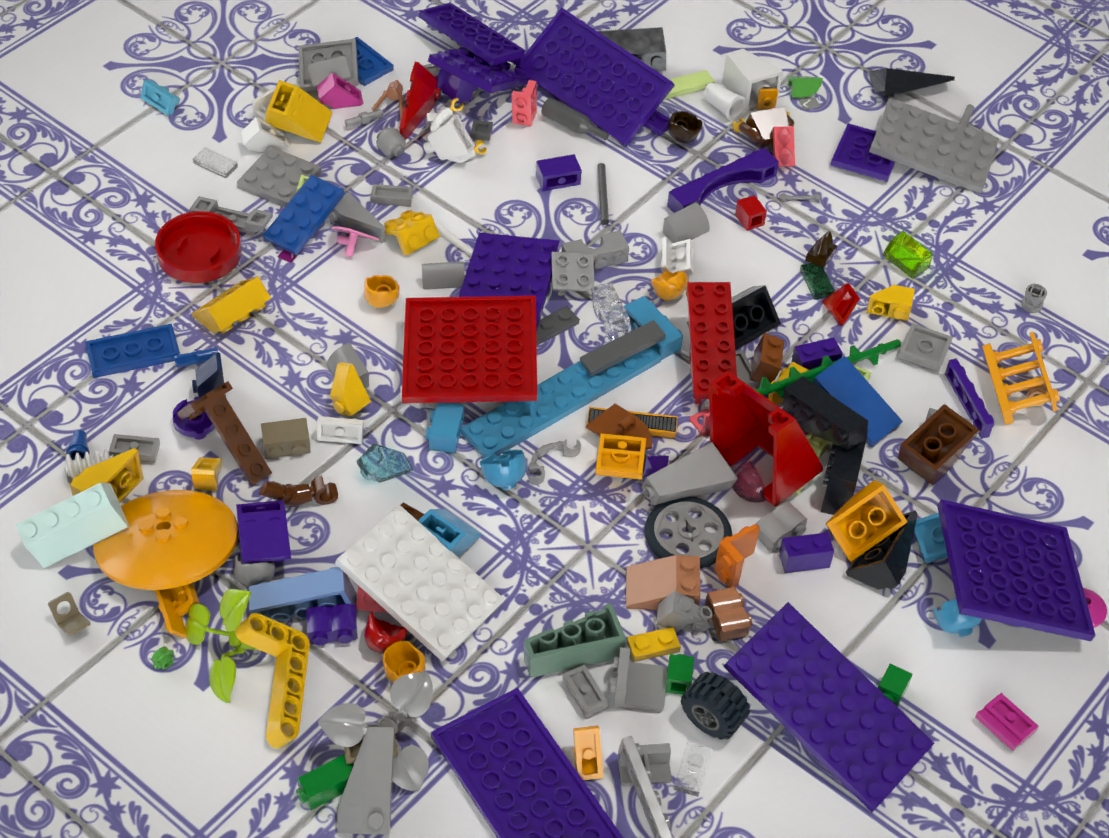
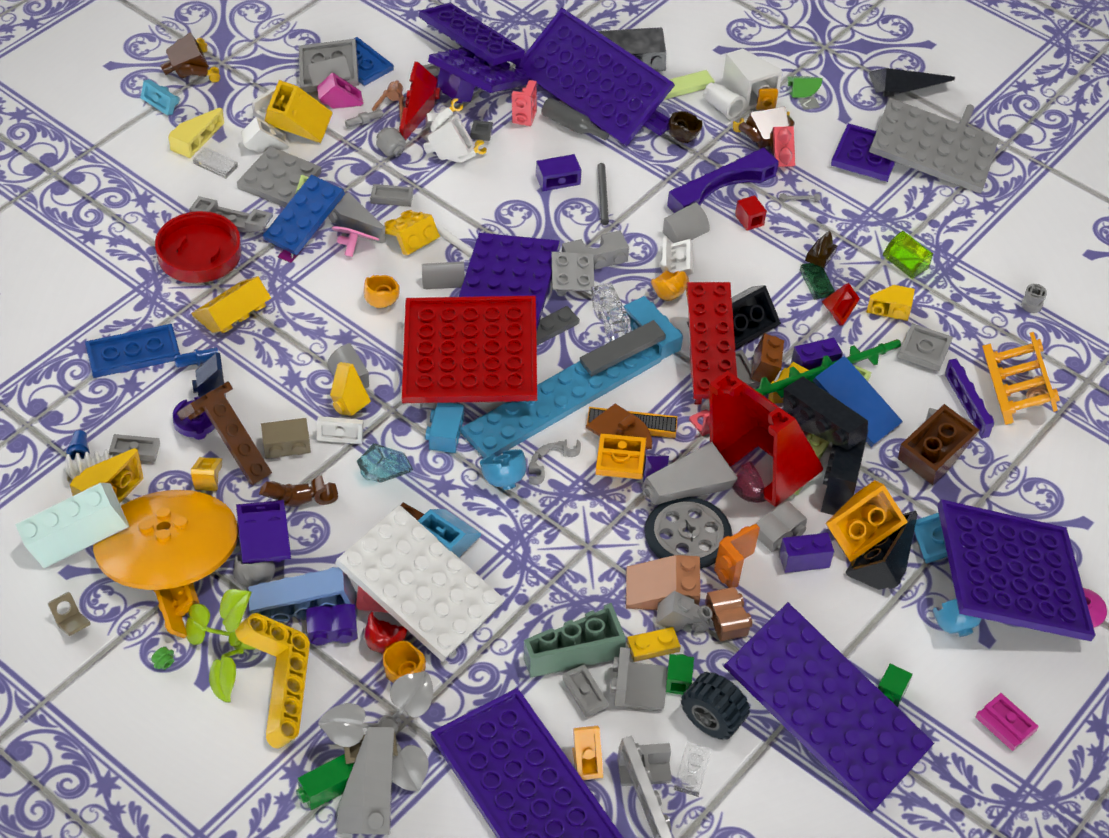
none -> reddish brown torso [160,32,220,82]
none -> light yellow slope [168,107,224,158]

